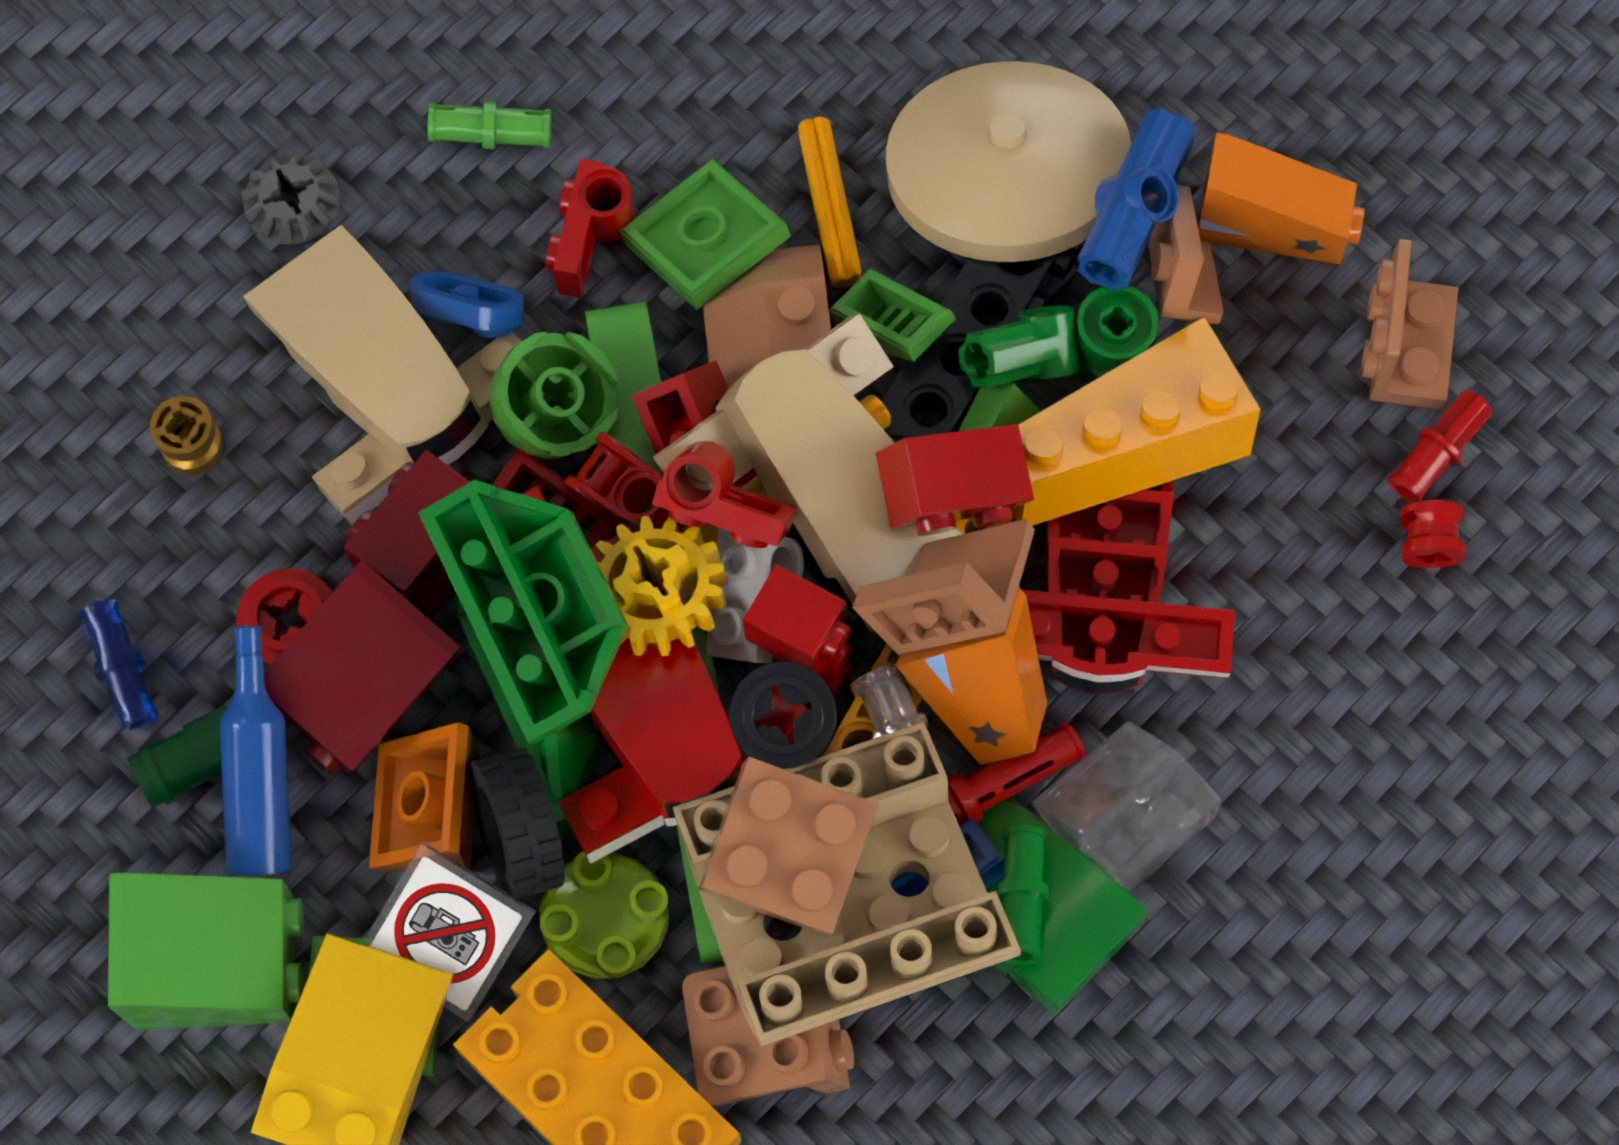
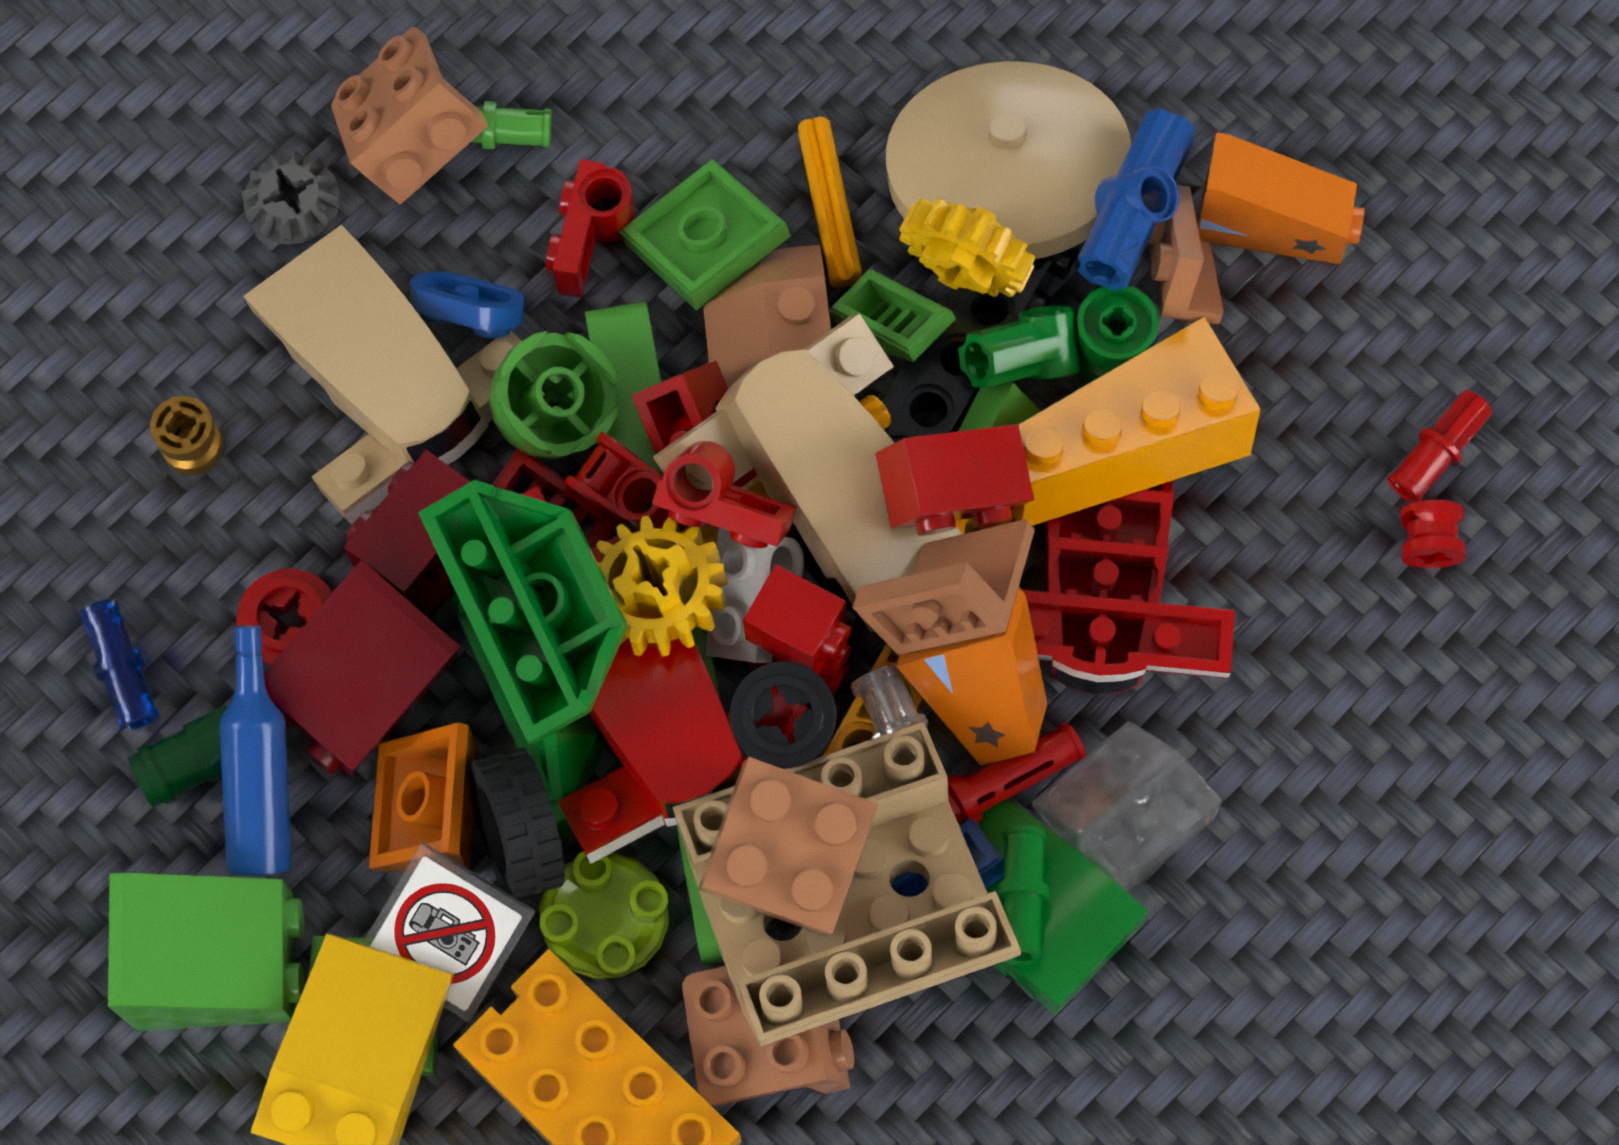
nougat bracket [1361,239,1459,410] -> none
none -> nougat bracket [331,27,488,205]
none -> yellow gear [899,198,1035,297]

